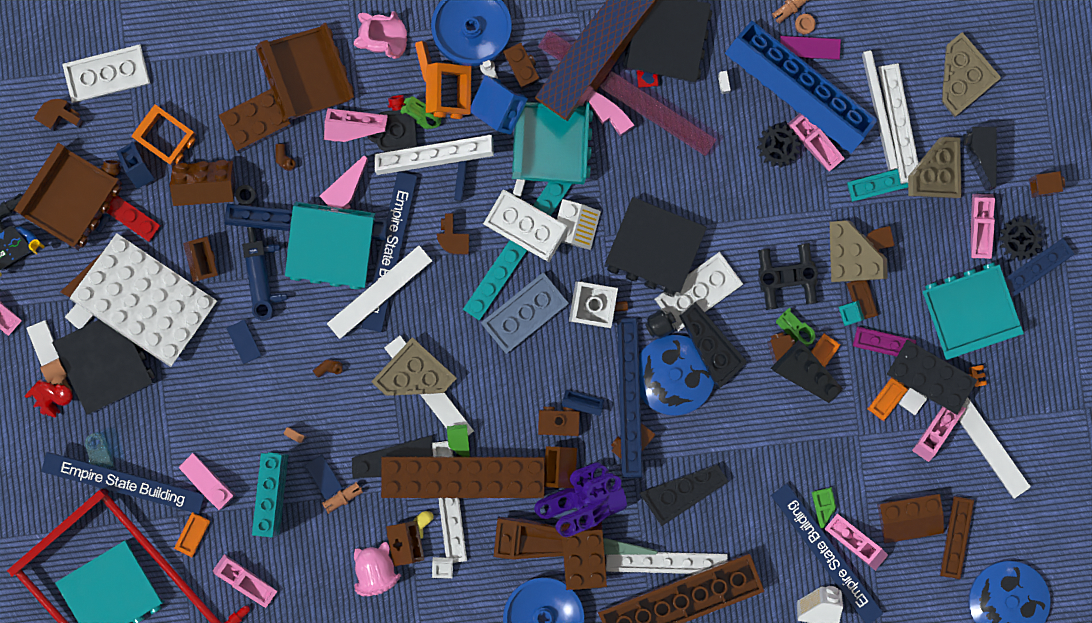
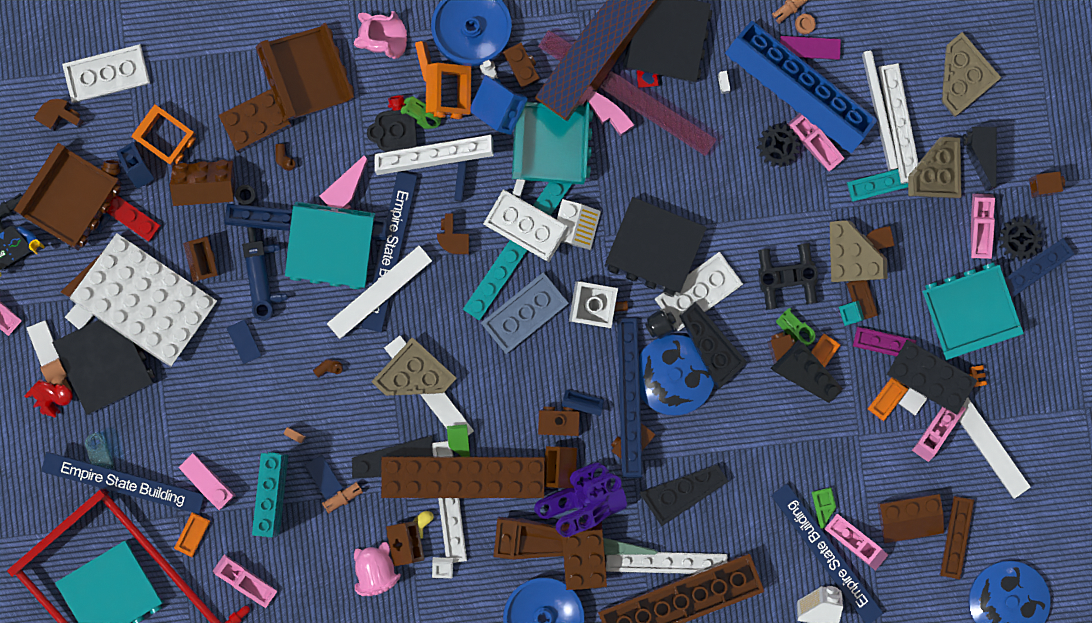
bright pink slope [324,108,388,142] -> none

